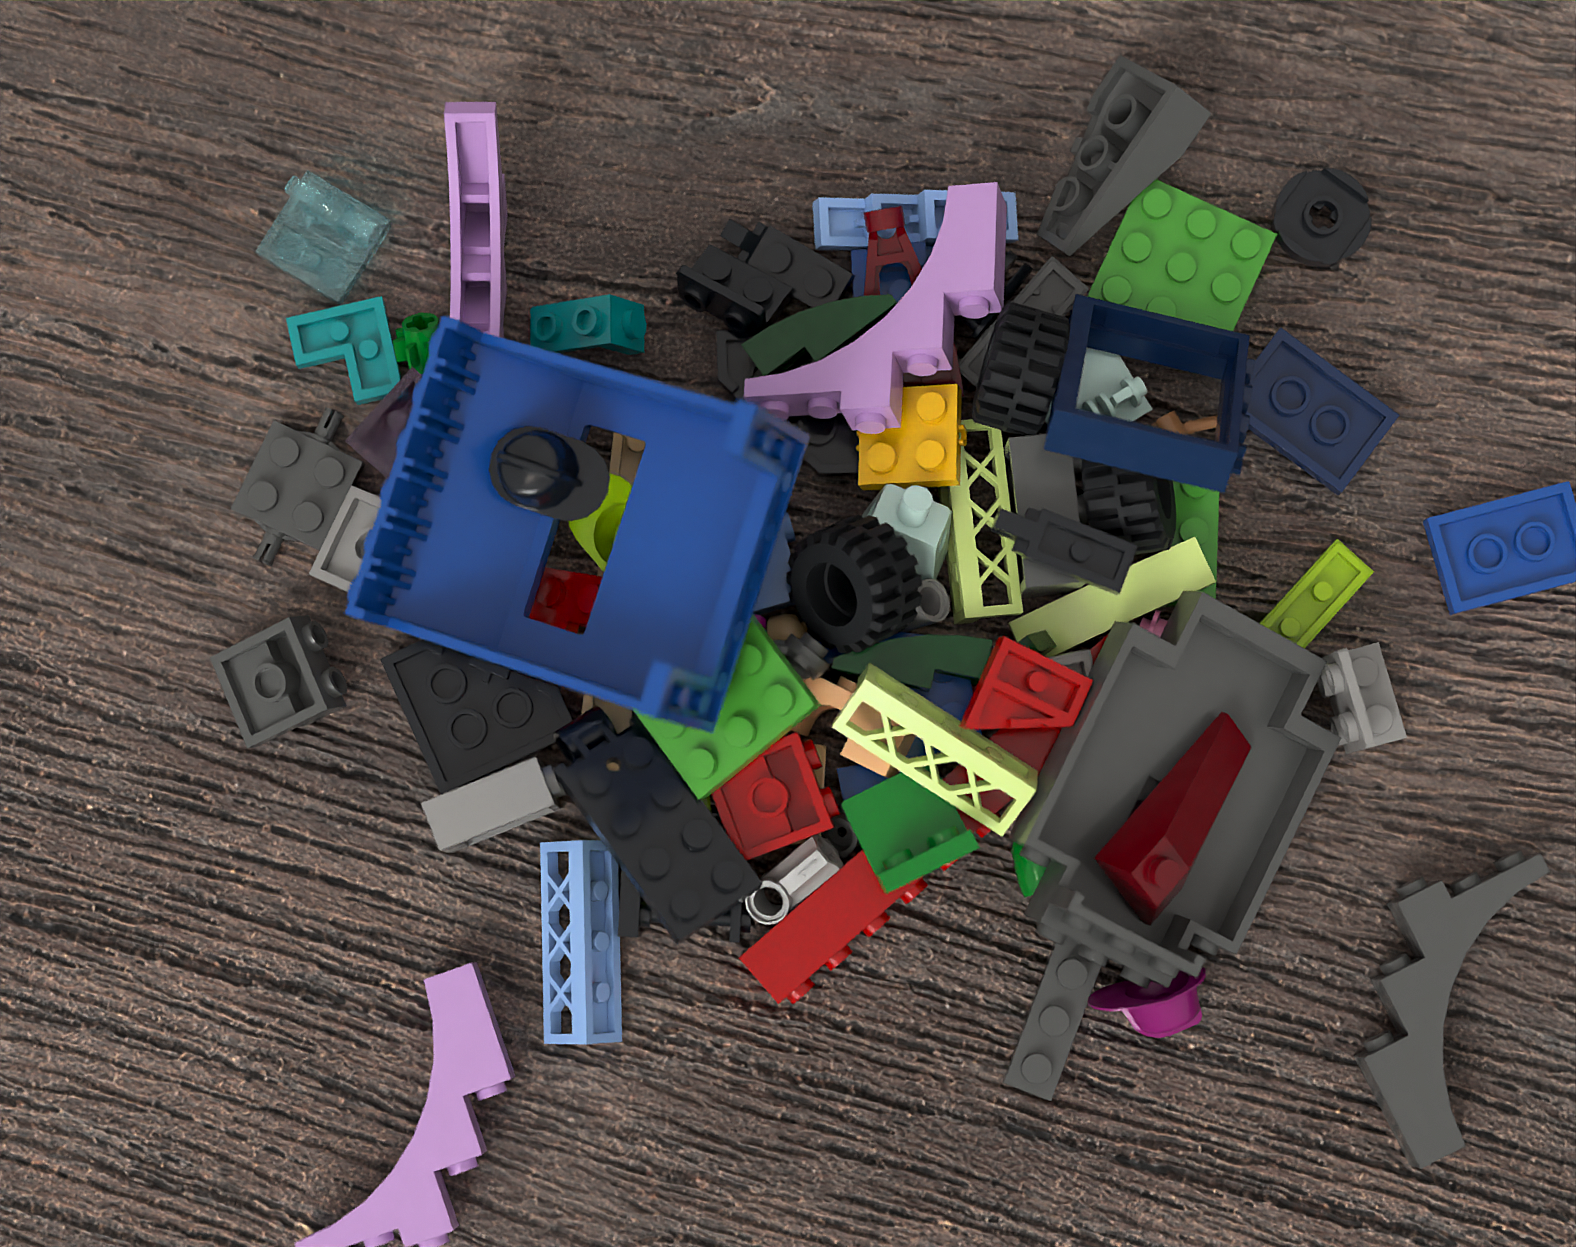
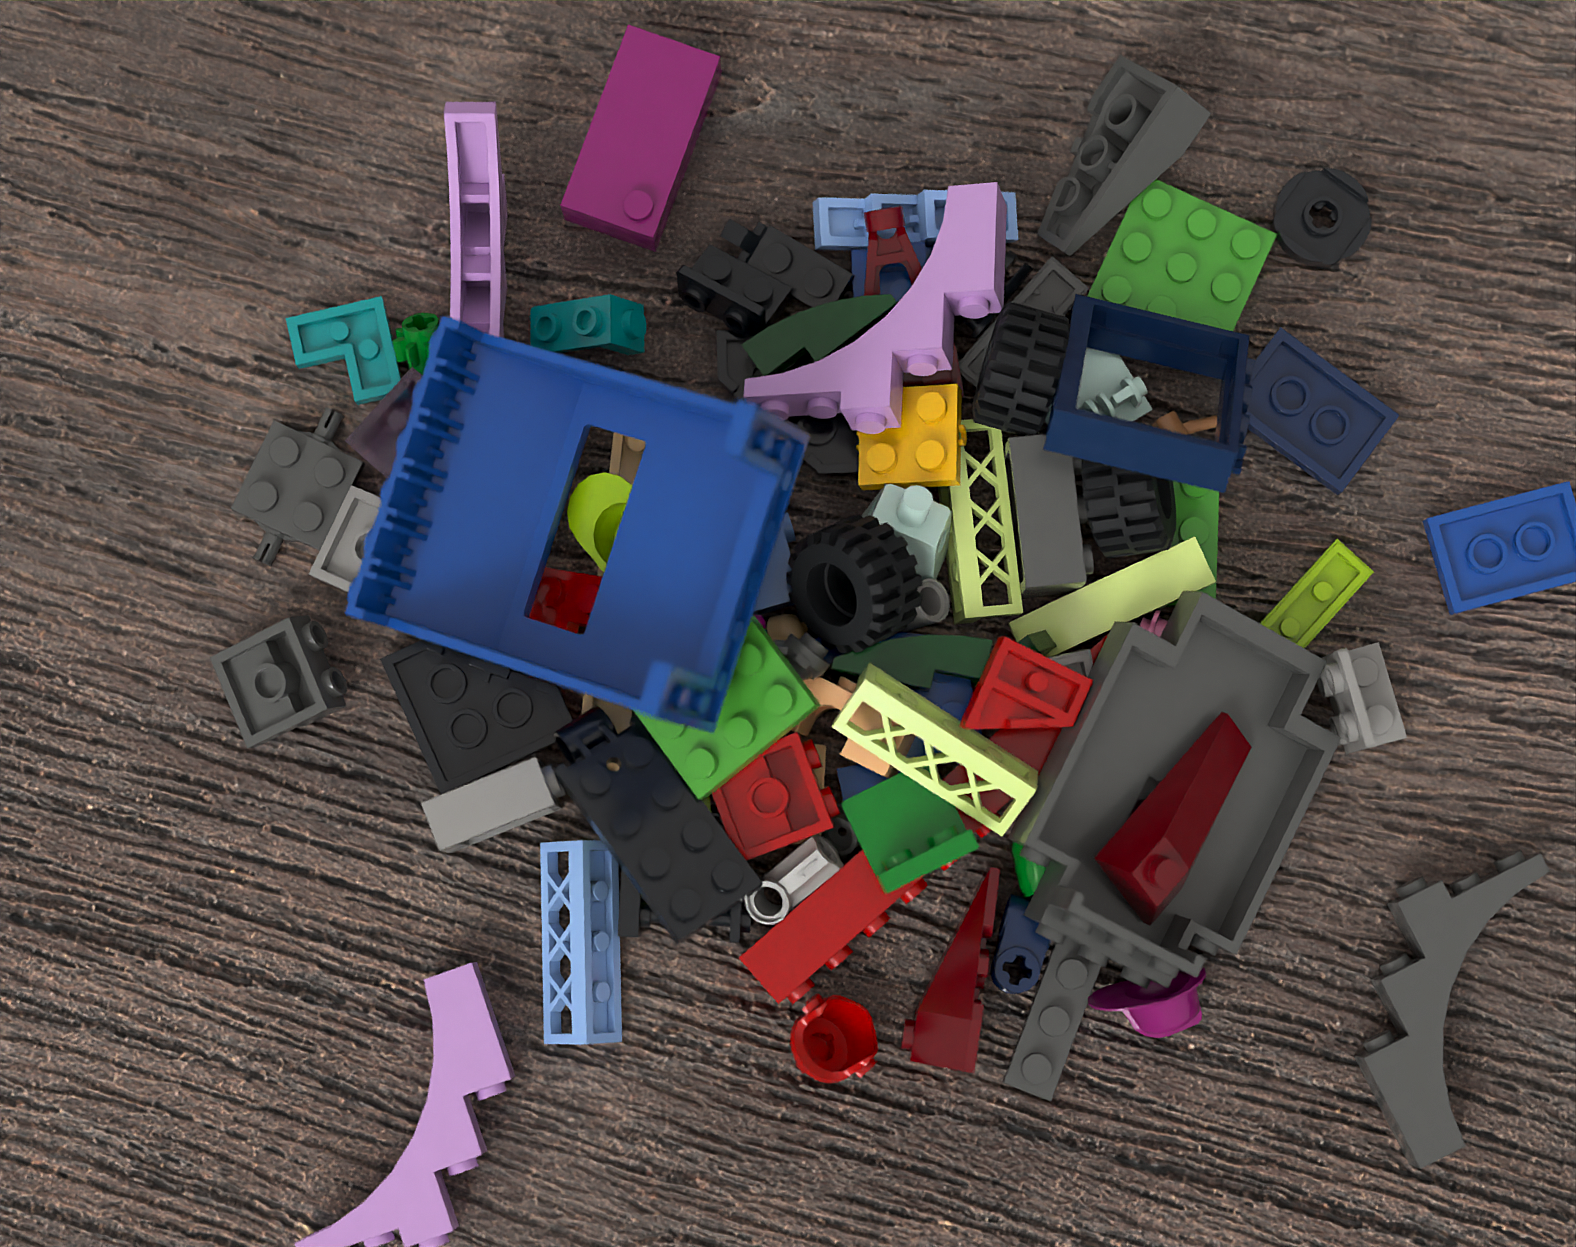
clear light blue plate [255,170,393,305] -> none
black piece [489,426,610,521] -> none
black hinge [991,507,1138,595] -> none
none -> magenta brick [560,24,722,252]
none -> red cap [790,993,878,1083]
none -> dark red wedge [900,867,1000,1073]
none -> dark blue piece [990,894,1051,994]

